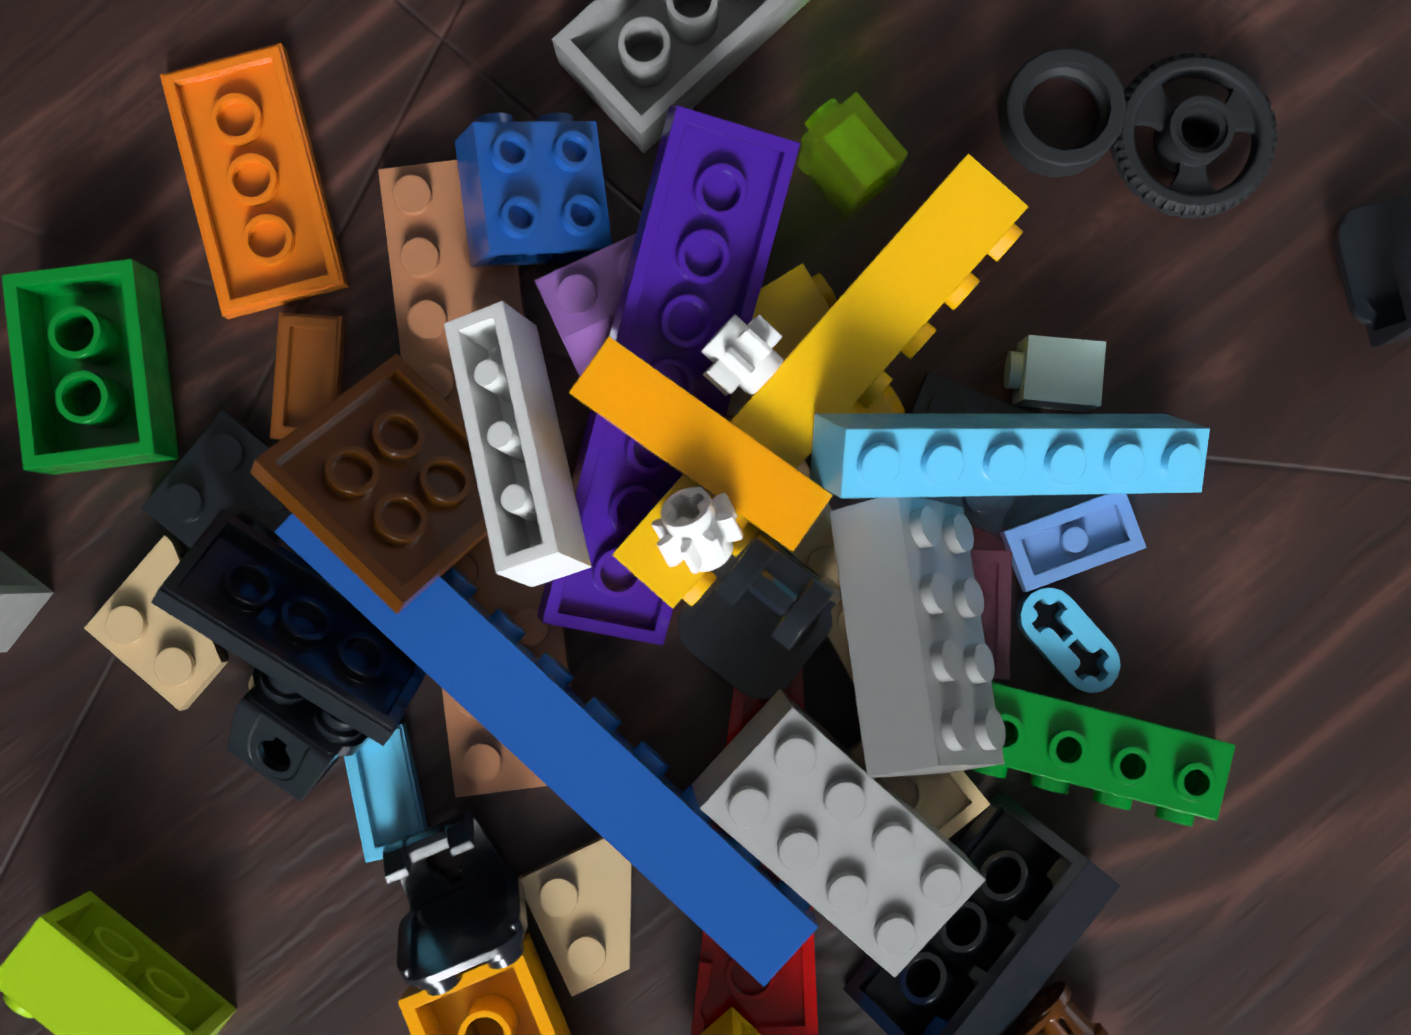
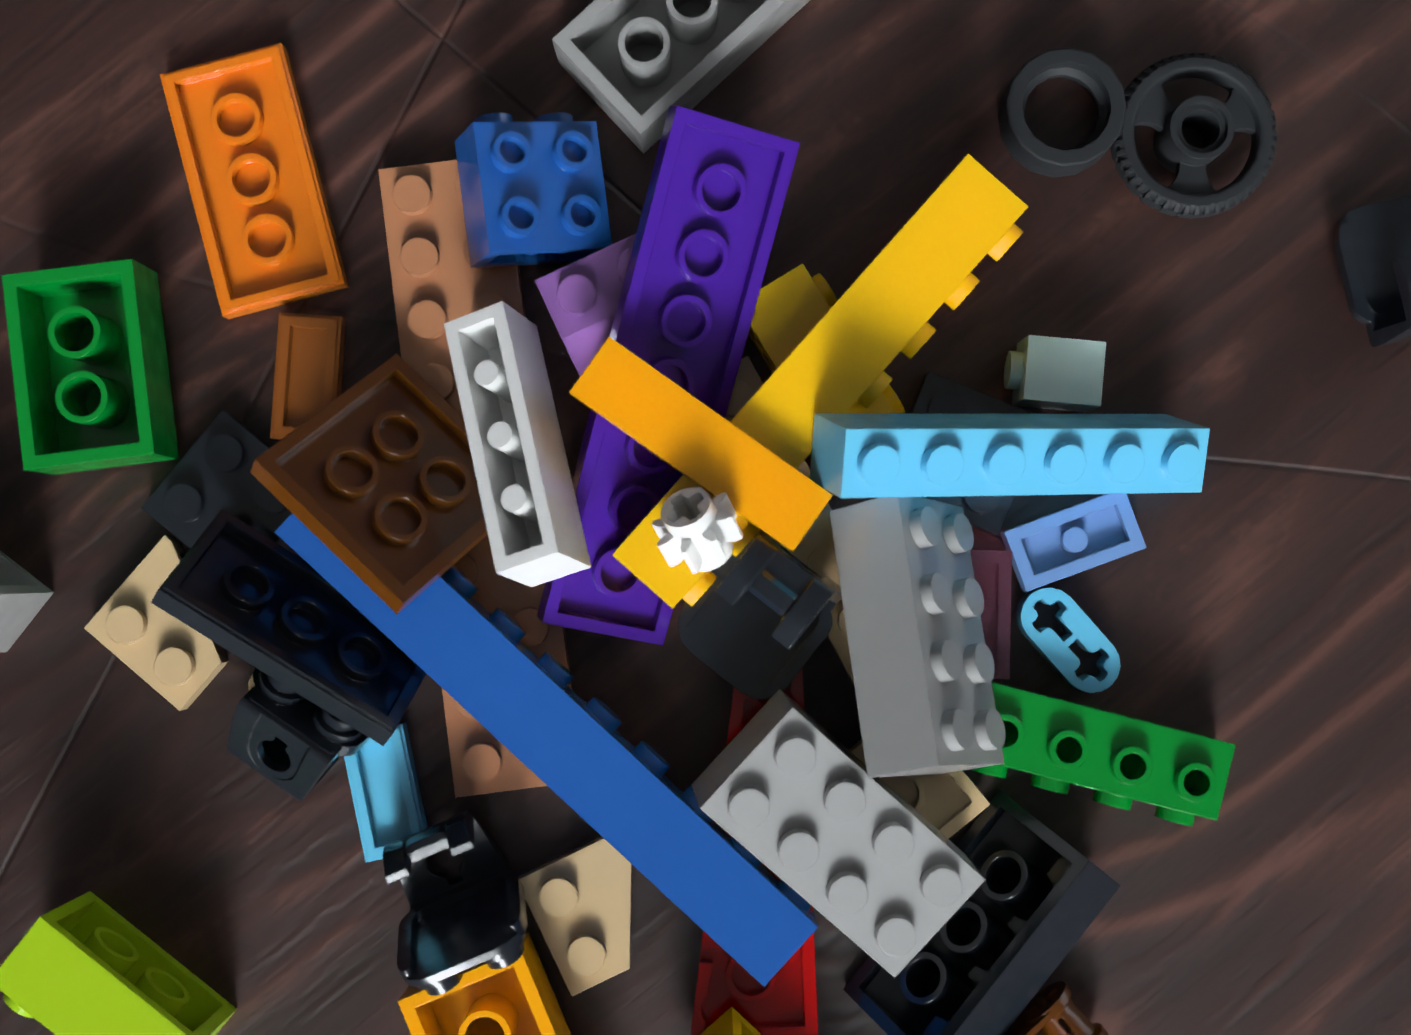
white gear [701,314,784,397] -> none
clear neon green brick [797,92,908,222] -> none

